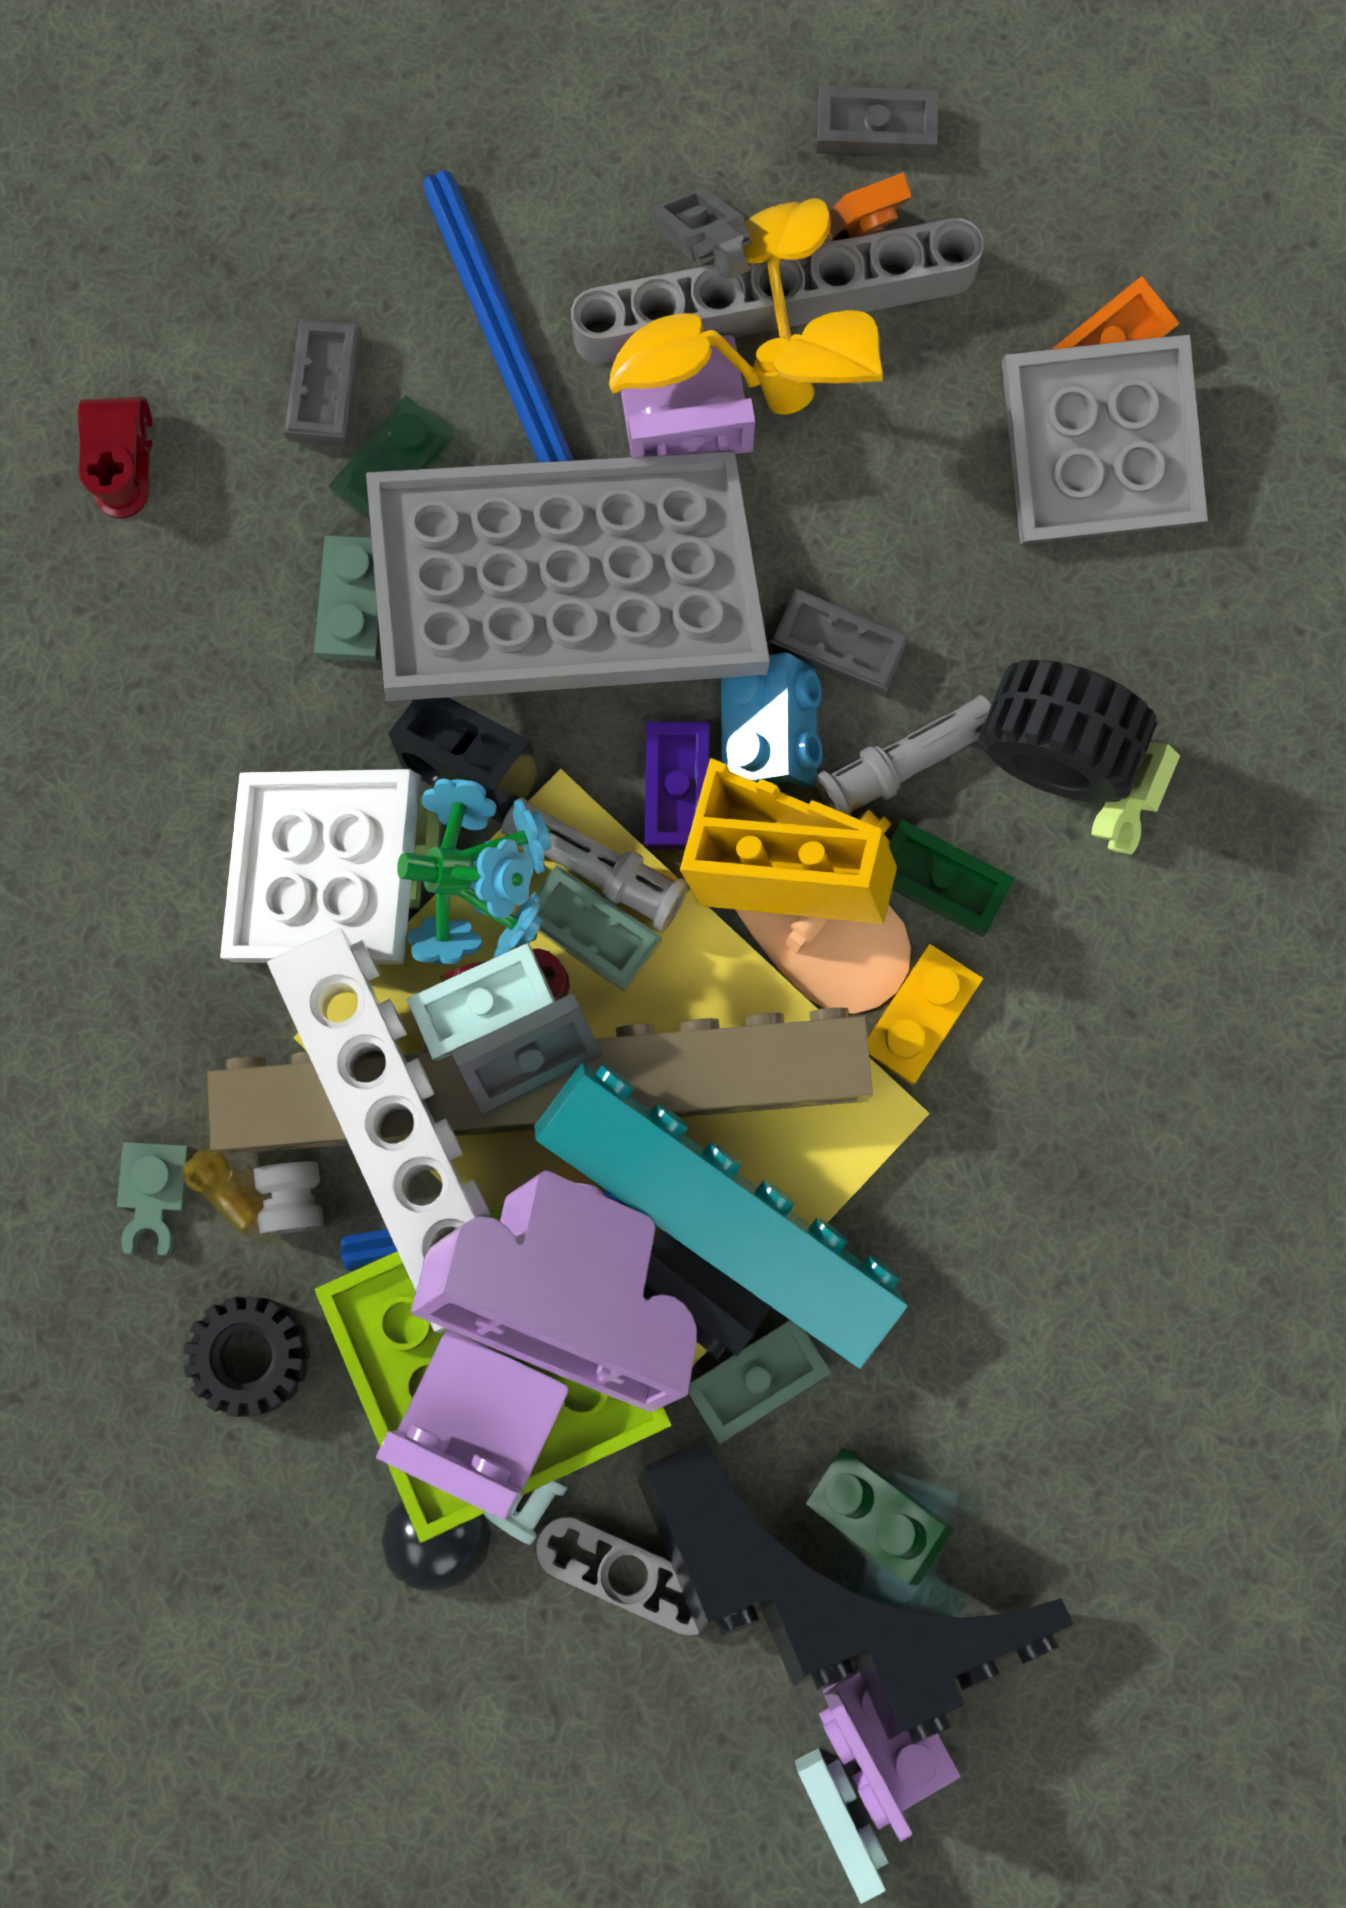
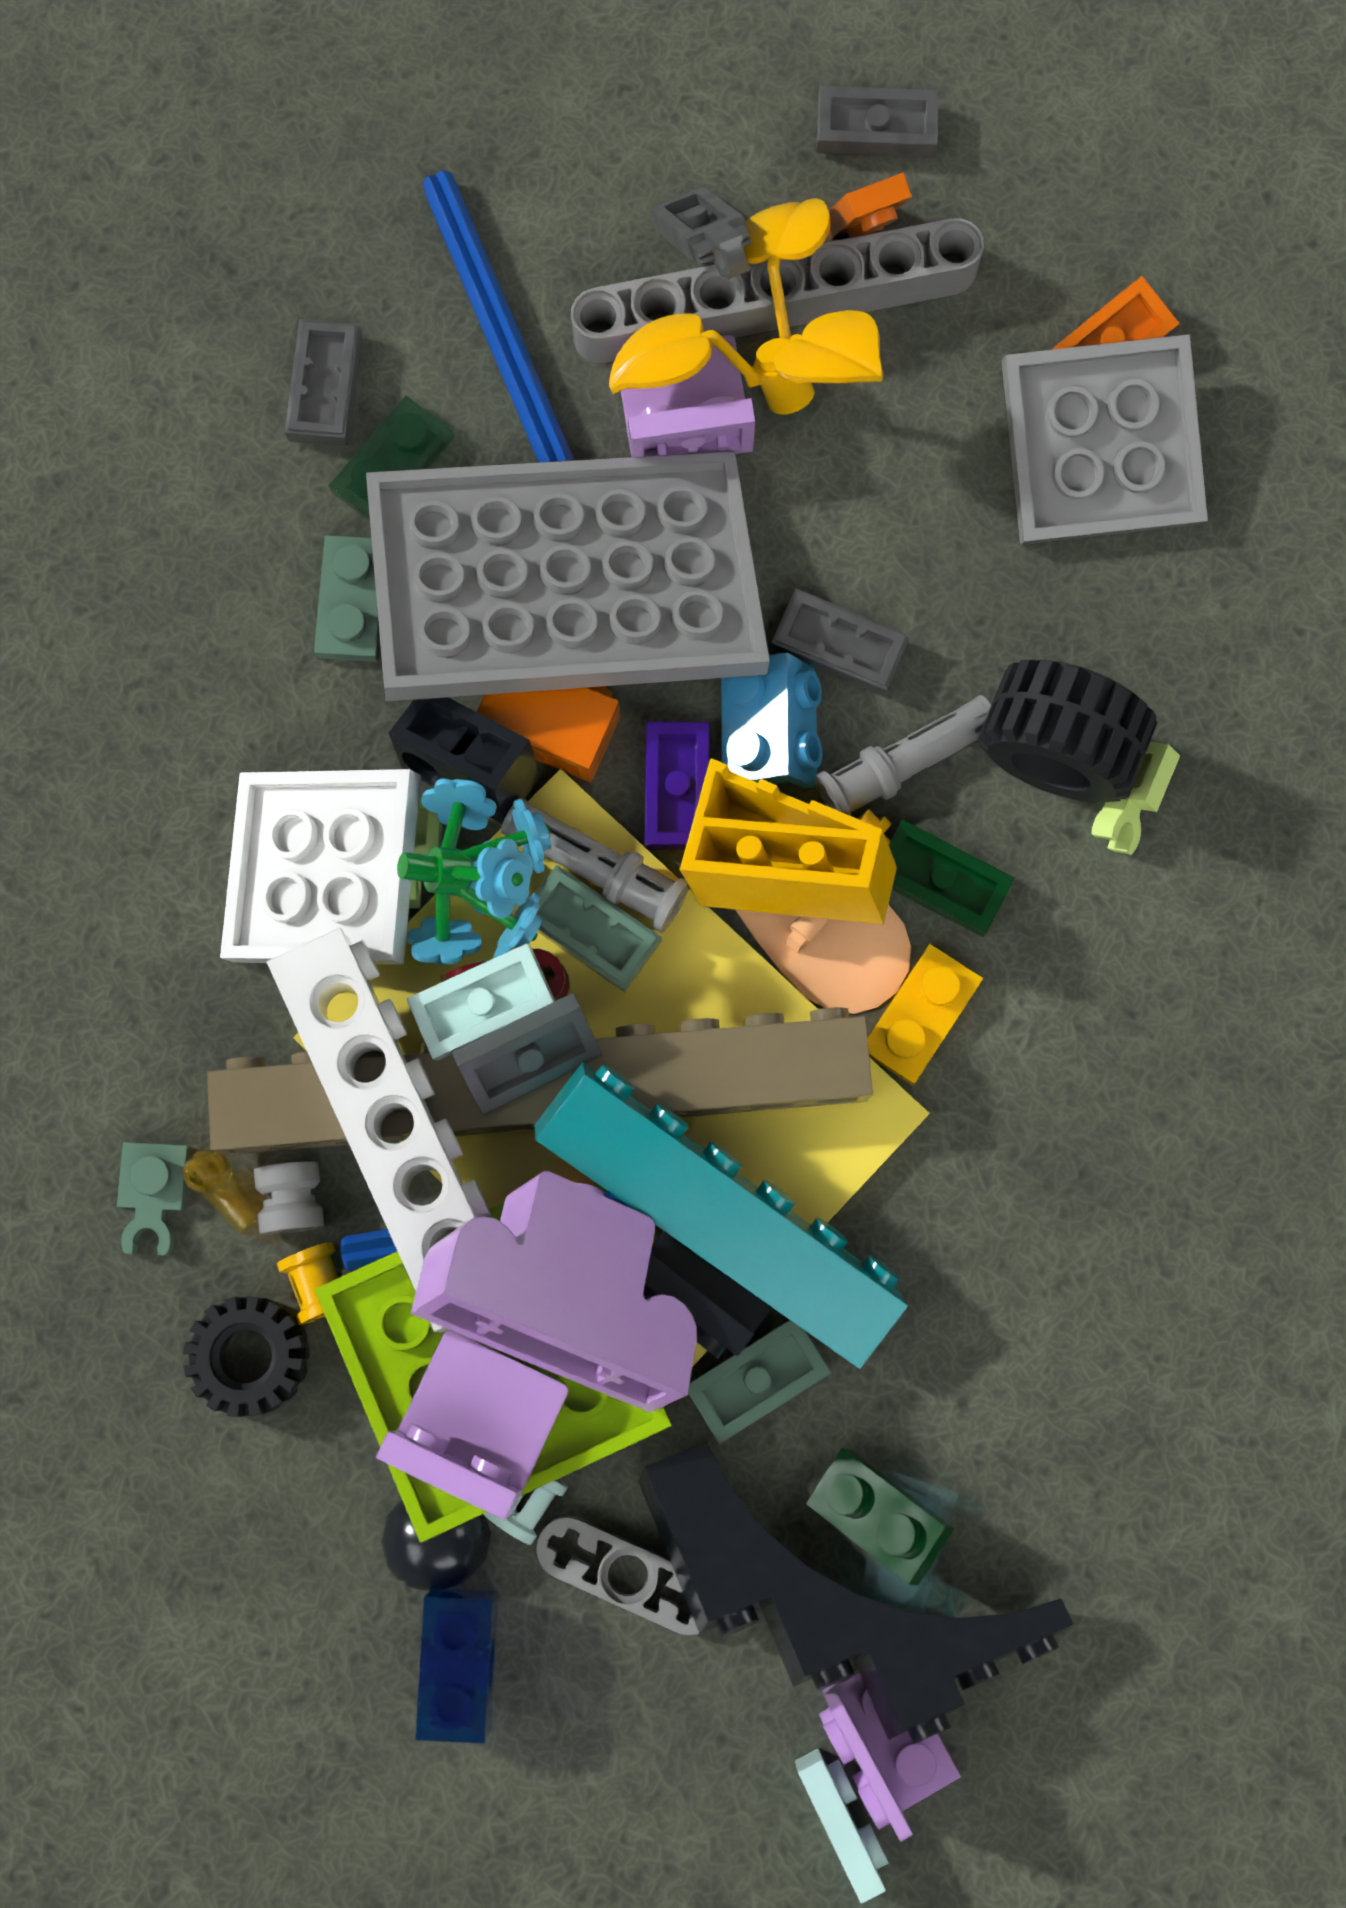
dark red piece [78,396,153,519] -> none
none -> yellow bush [277,1242,338,1325]
none -> clear blue brick [415,1589,499,1744]
none -> orange brick [477,686,621,783]

